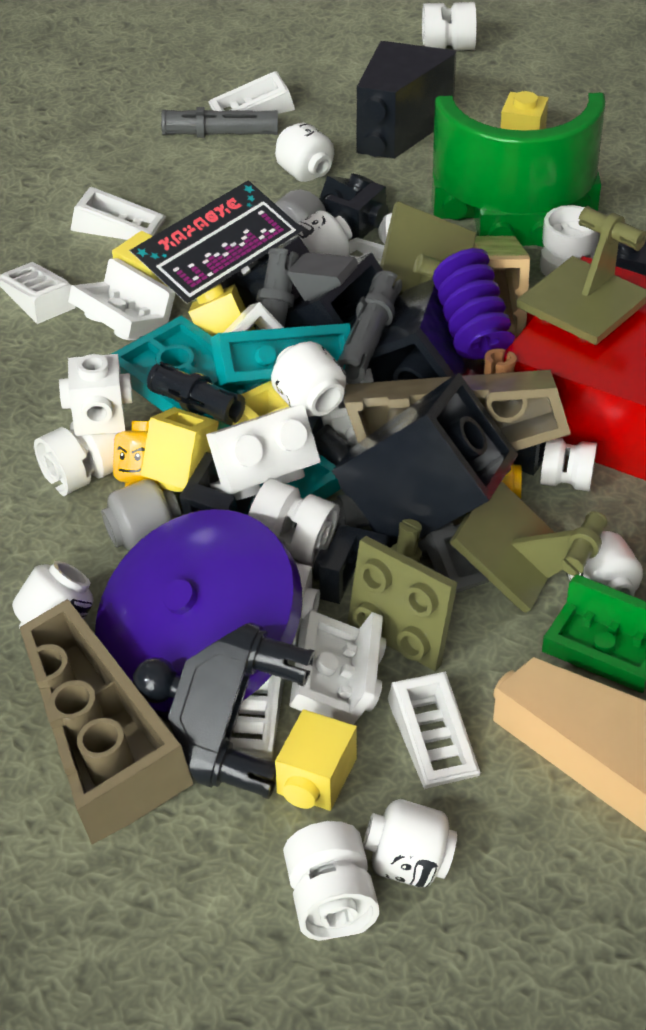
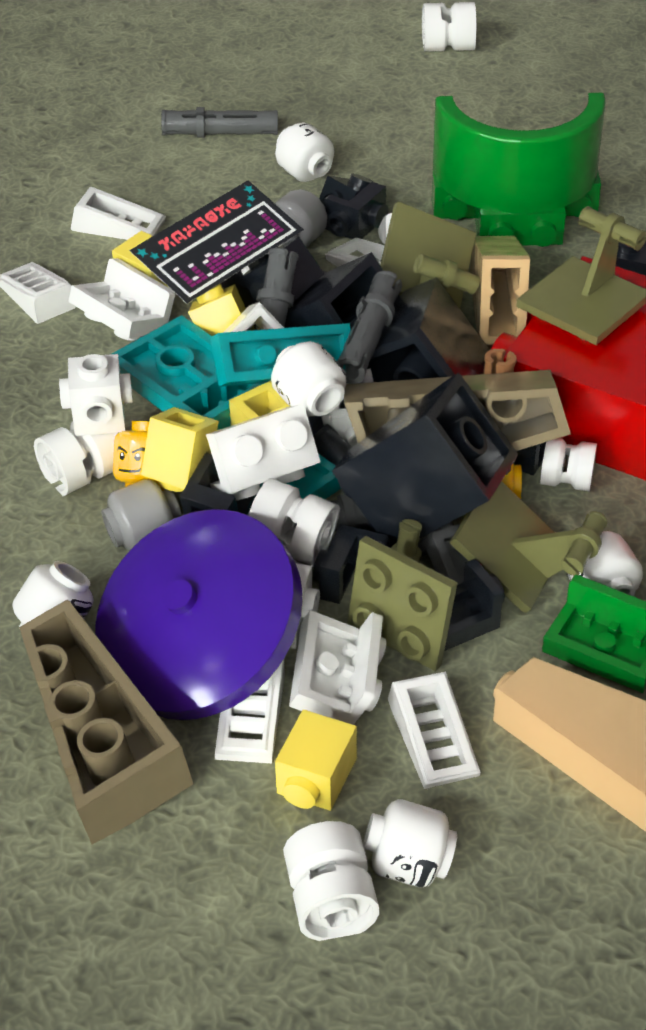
black connector [133,622,315,799] -> none
black pin [147,361,245,426] -> none
white slope [208,71,295,113] -> none
dark grey slope [287,253,358,301] -> none
white head [290,210,352,256] -> none
black slope [356,41,456,158] -> none
dark purple piece [432,248,515,360] -> none
light yellow brick [500,91,549,130] -> none
white wheel [540,205,600,276] -> none
none -> black bracket [444,559,505,651]

